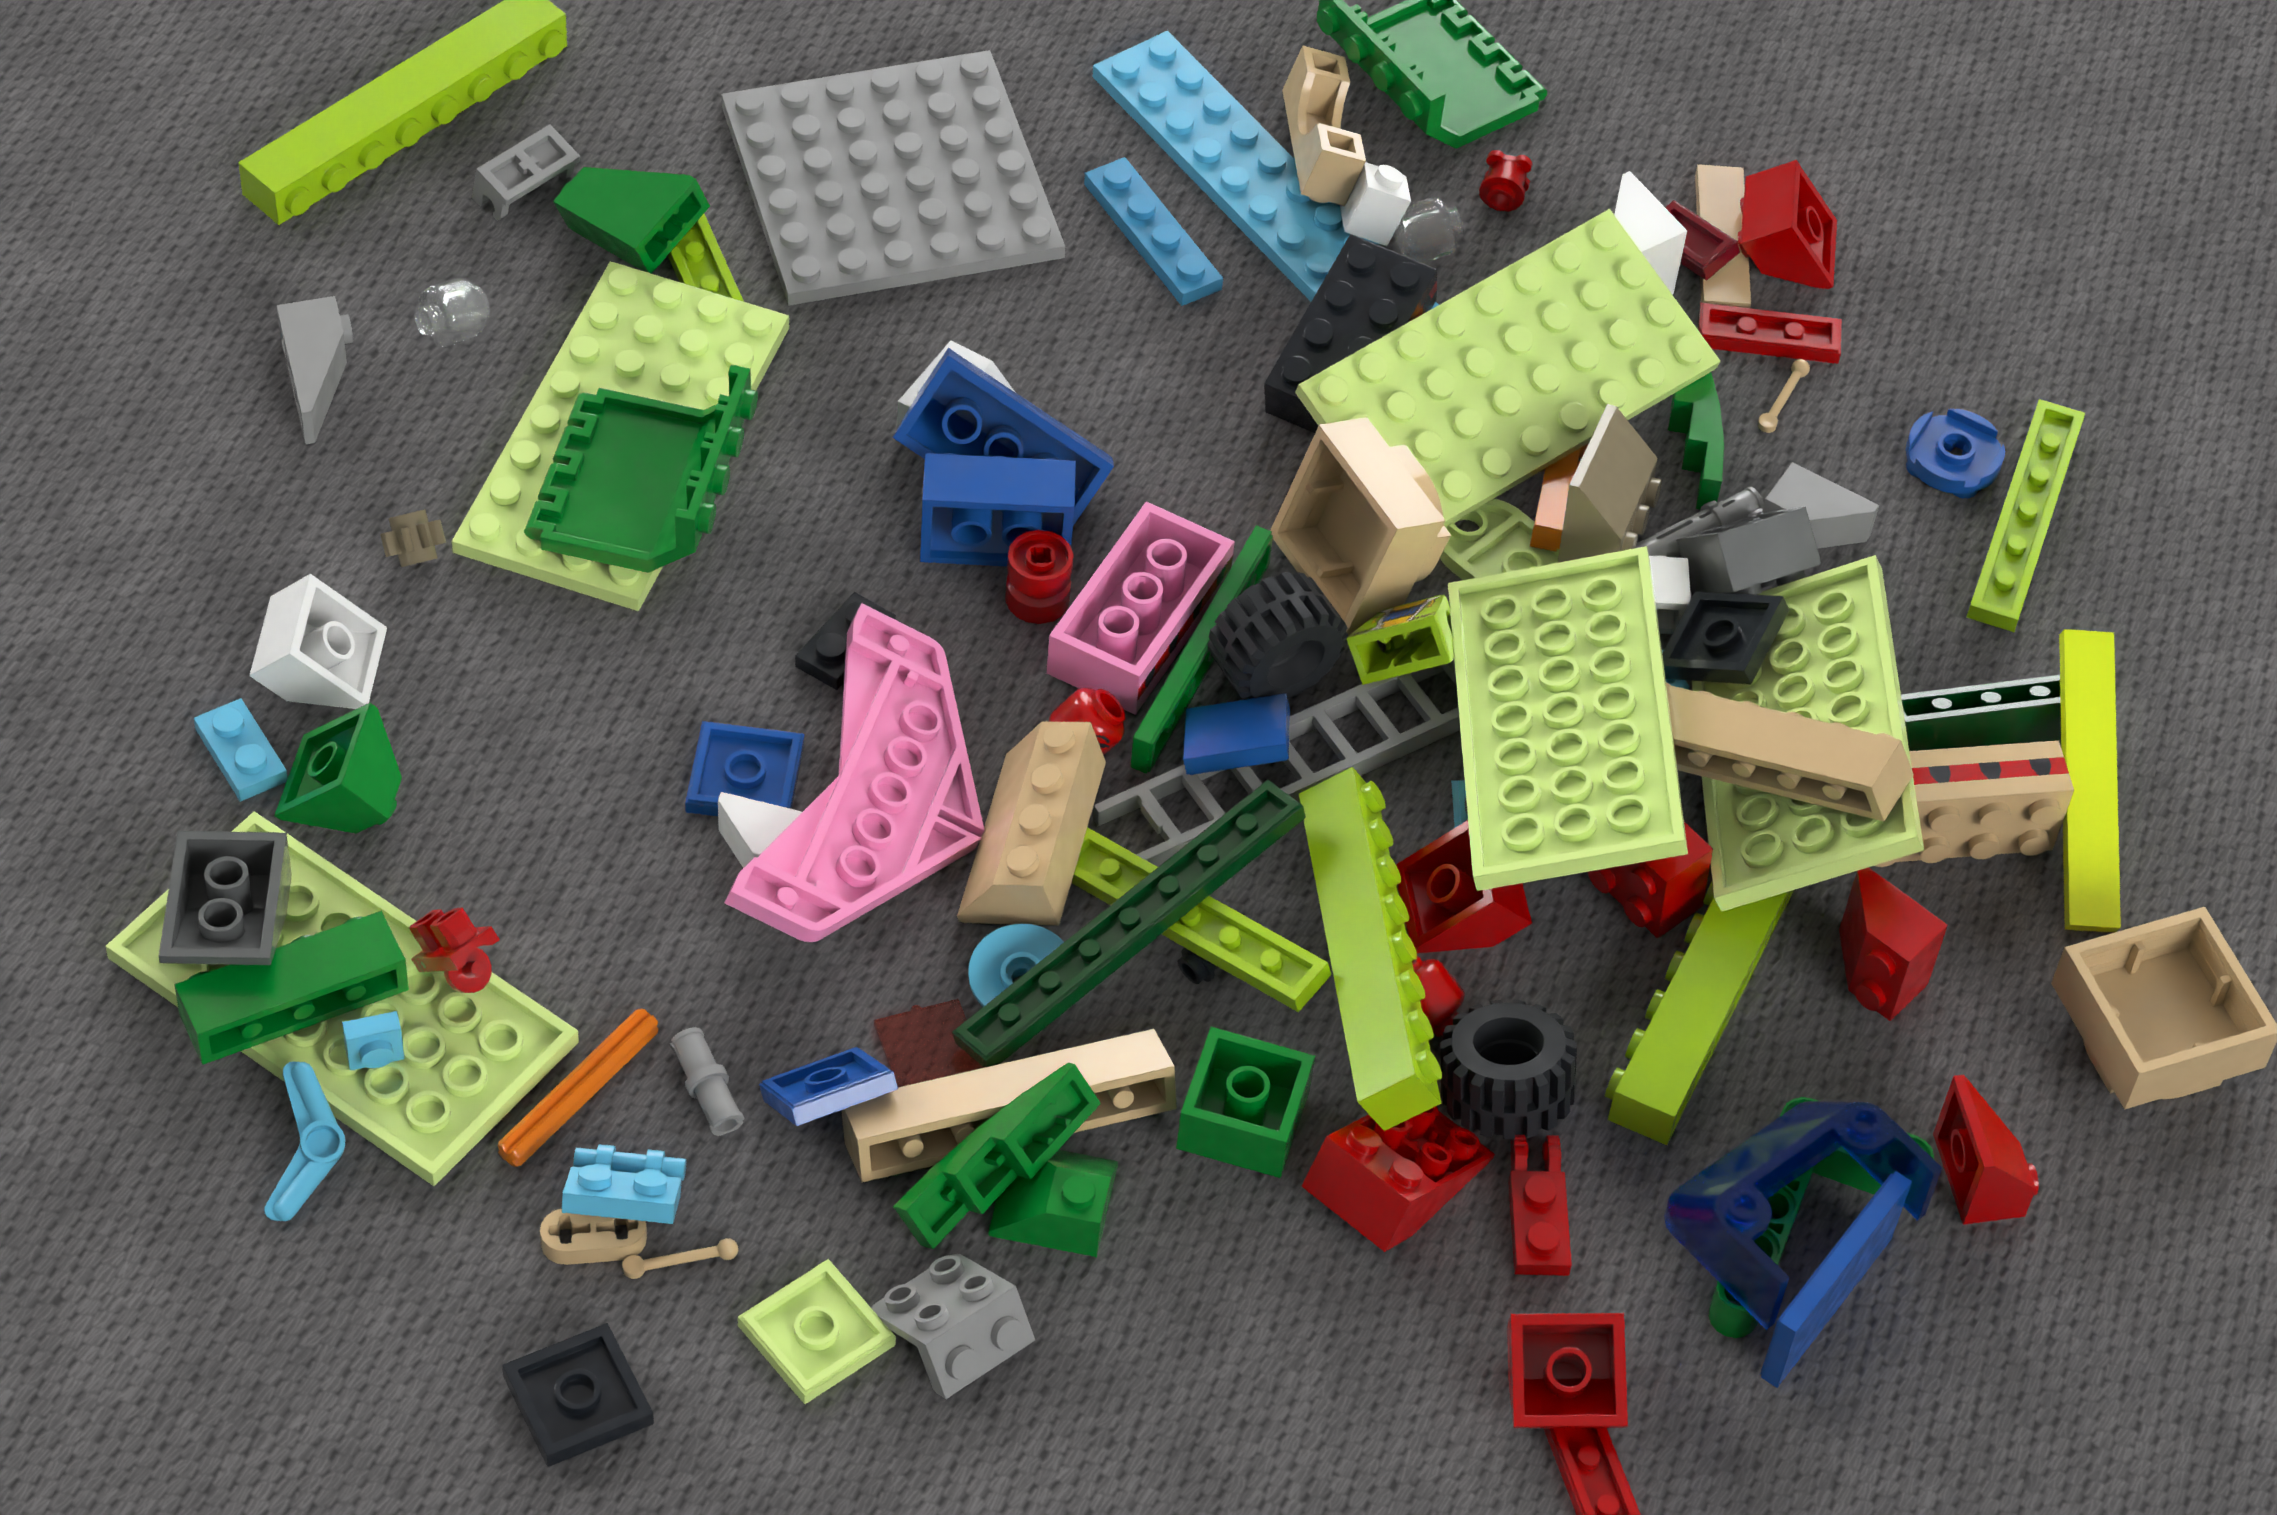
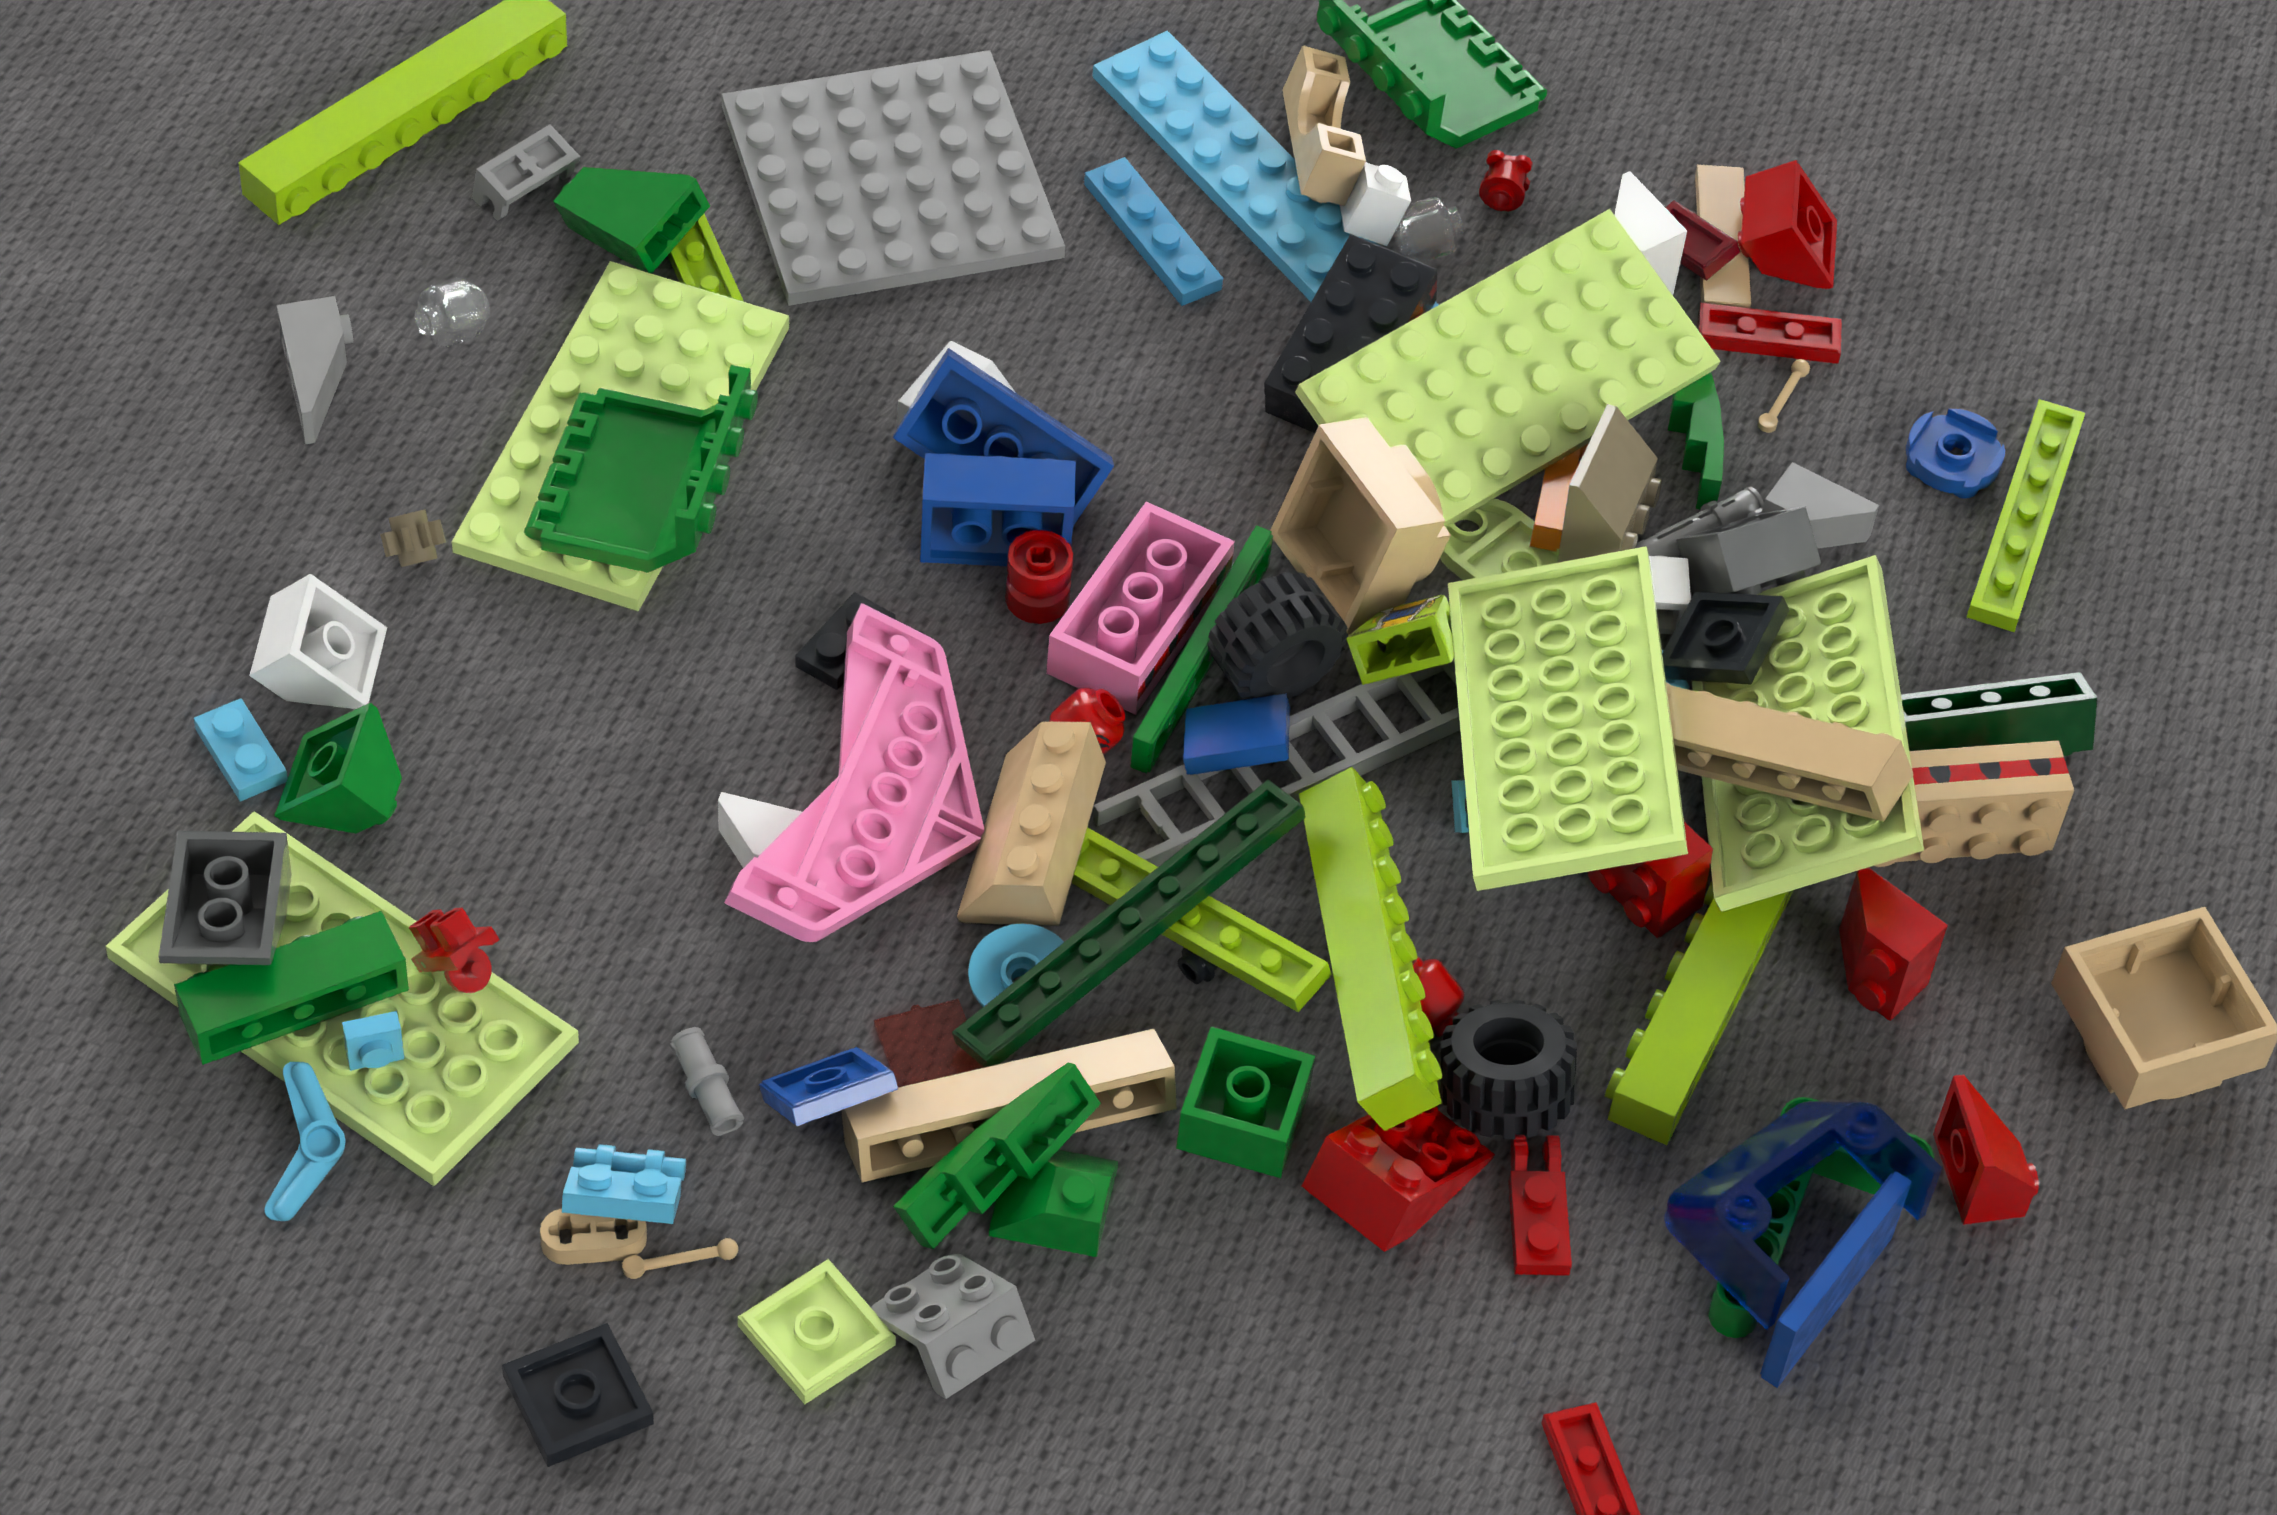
orange axle [497,1008,659,1167] -> none
blue tile [685,721,805,816] -> none
red slope [1396,820,1532,954] -> none
red slope [1507,1313,1628,1428] -> none
neon yellow tile [2059,629,2121,933] -> none

